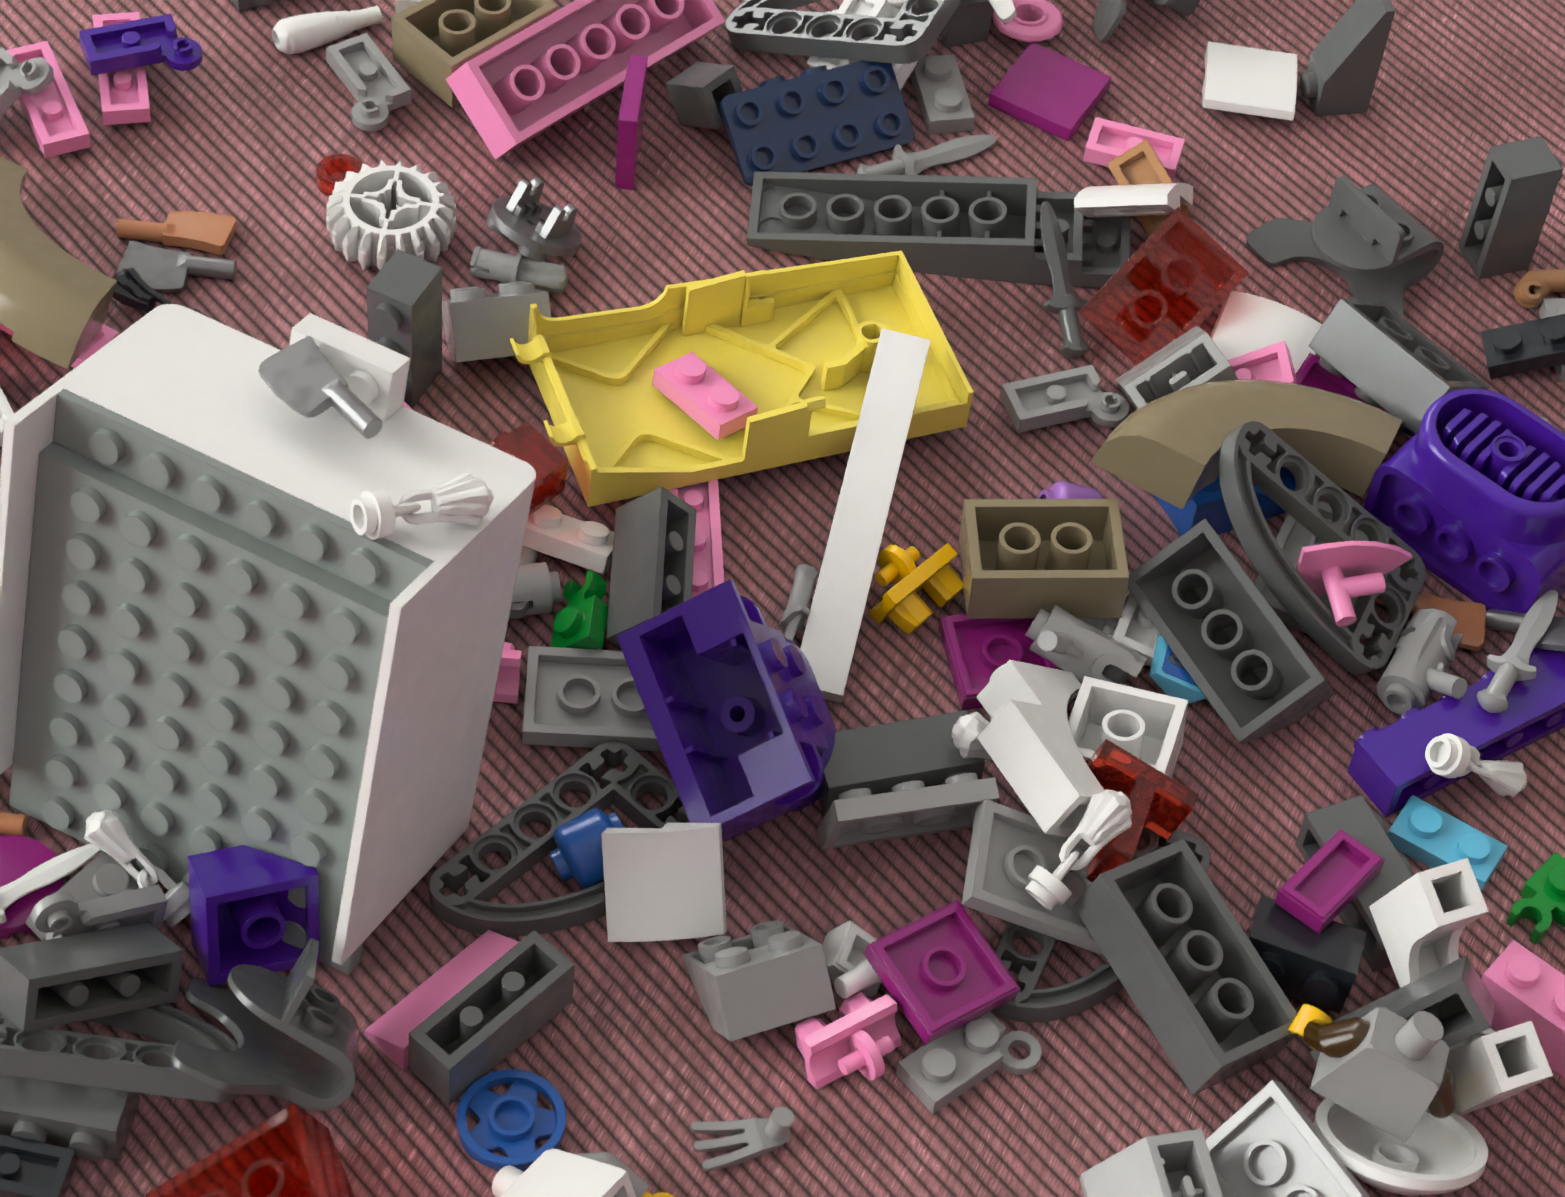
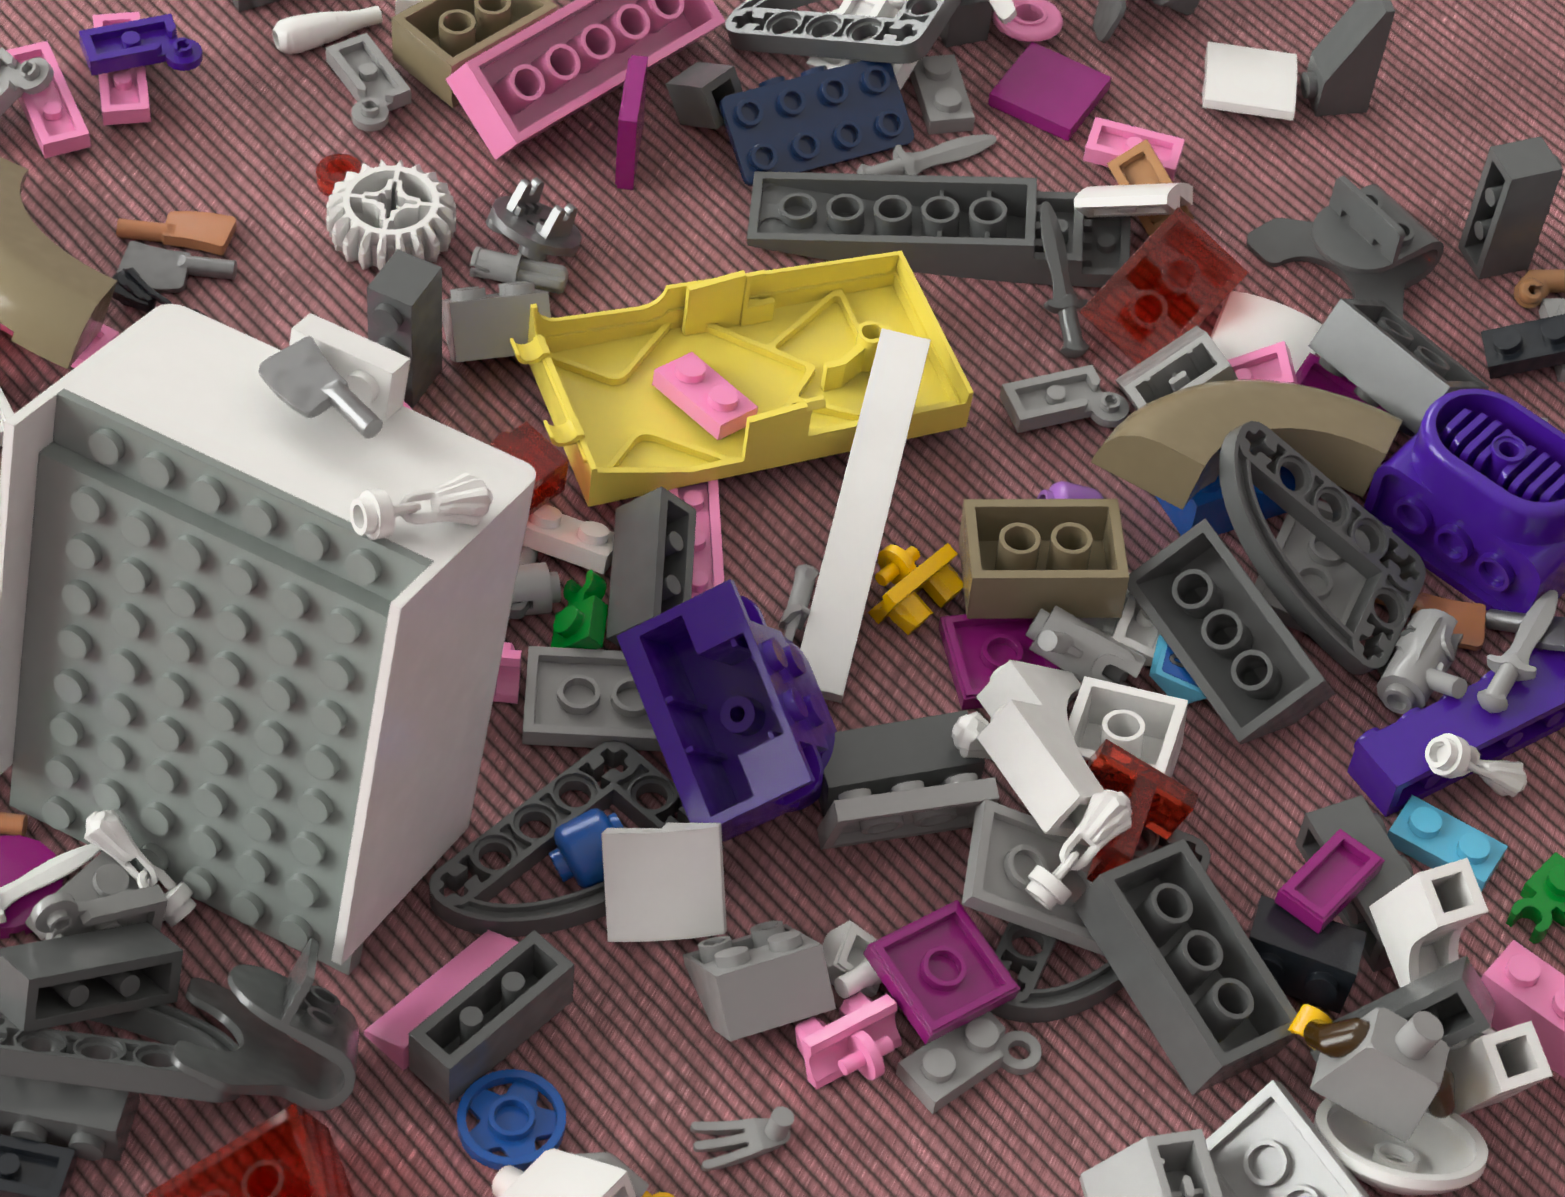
dark purple slope [188,845,320,987] -> none
bright pink shield [1296,541,1412,627] -> none

